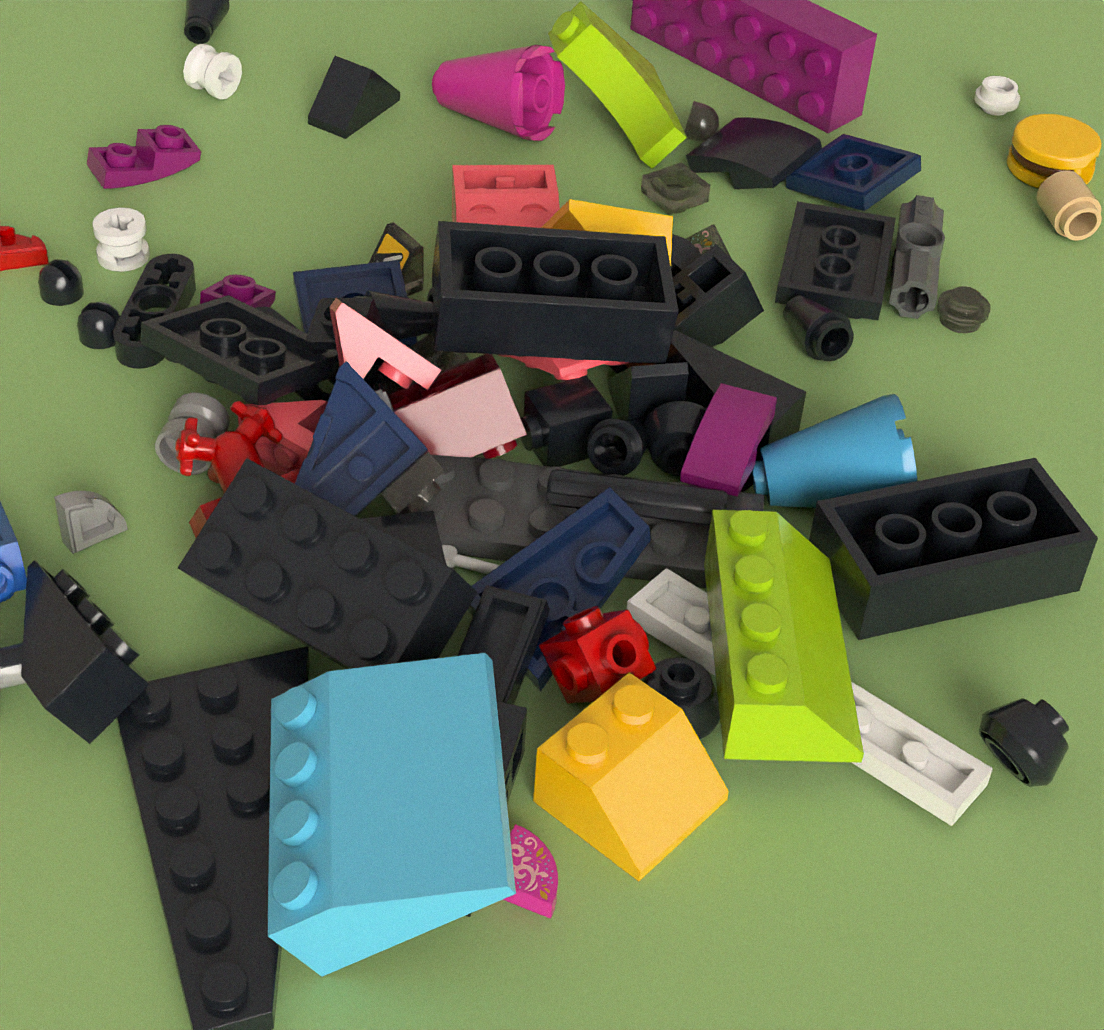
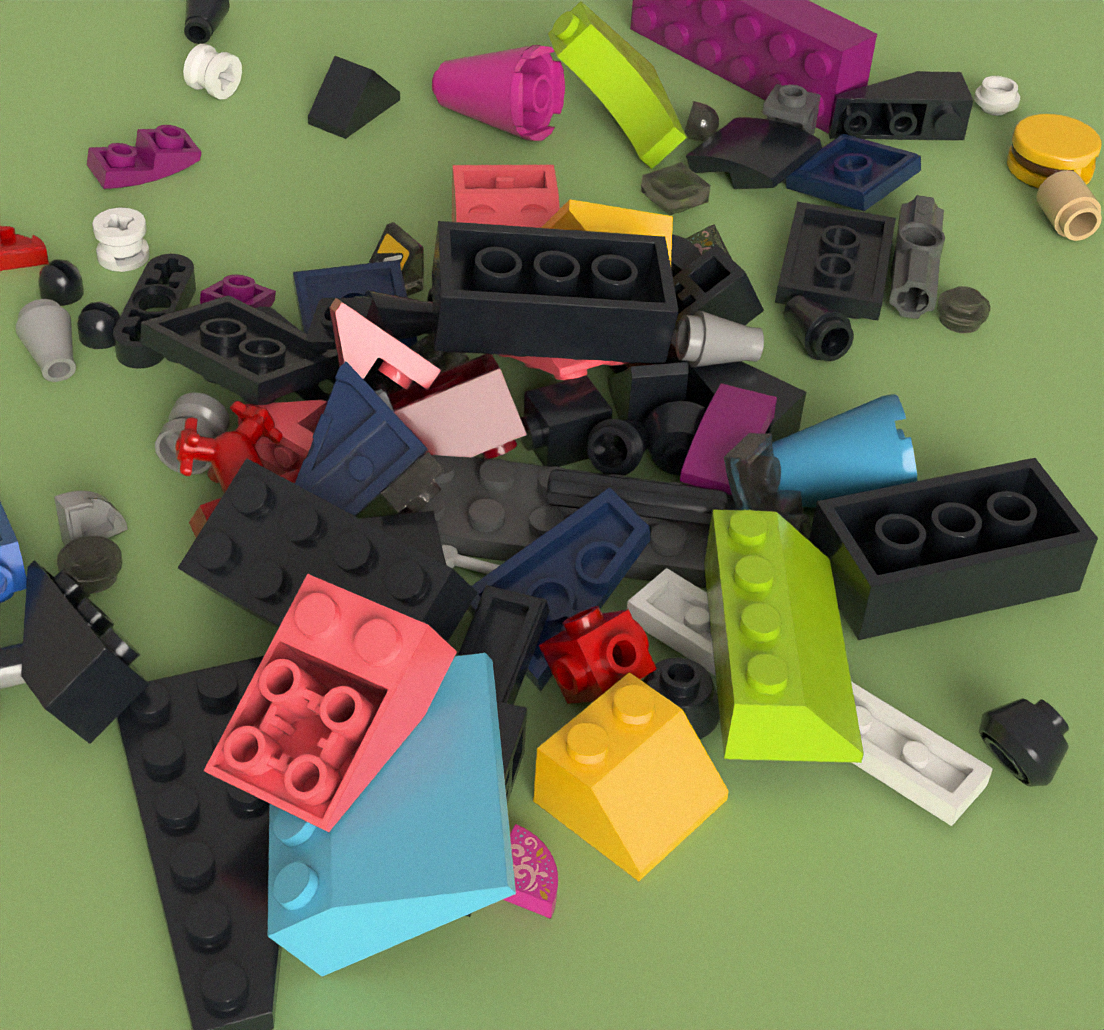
none -> light grey cone [16,299,76,382]
none -> clear smoke plate [57,536,122,594]
none -> coral slope [204,574,457,832]
none -> light grey cone [675,310,764,367]
none -> clear smoke slope [724,433,811,540]
none -> dark grey bracket [762,84,821,136]
none -> black slope [829,71,974,140]

